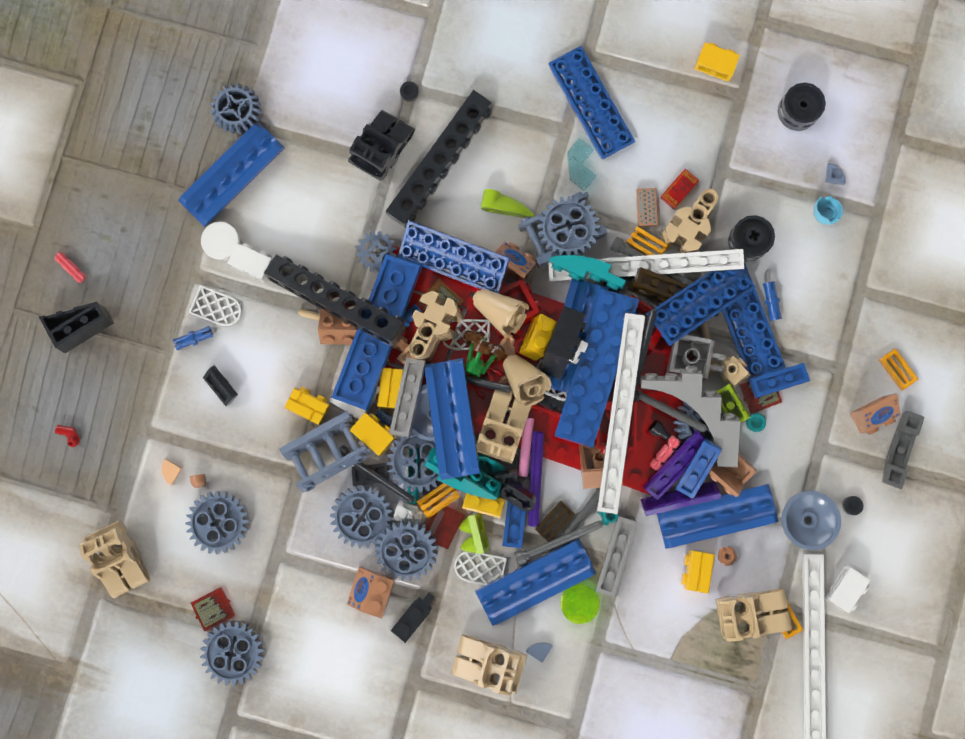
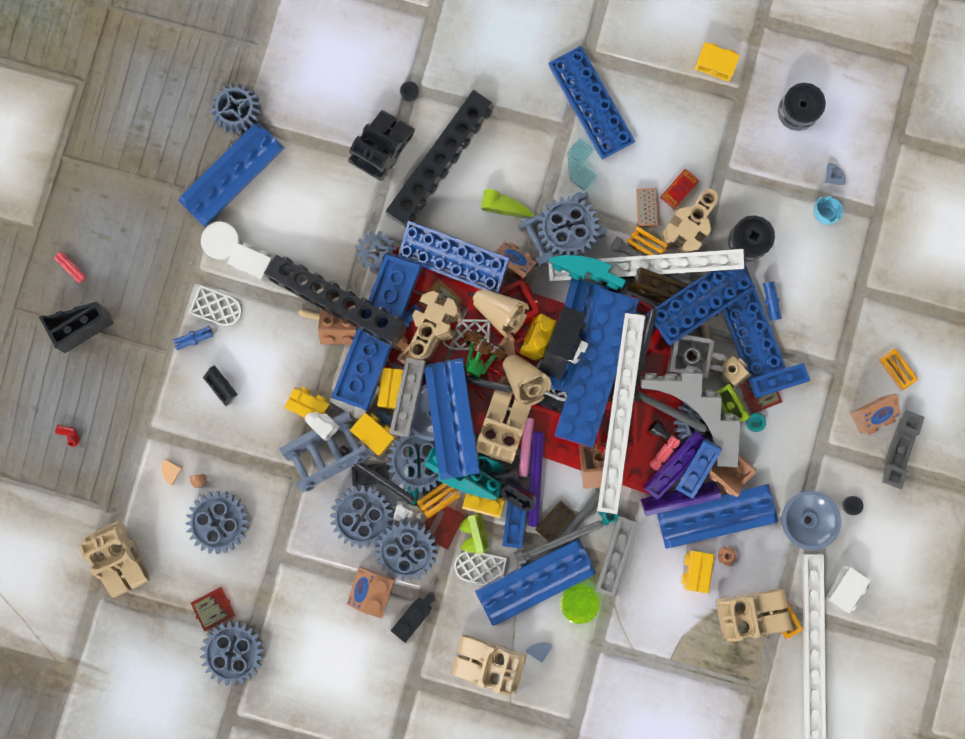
none -> white rock [305,412,339,441]

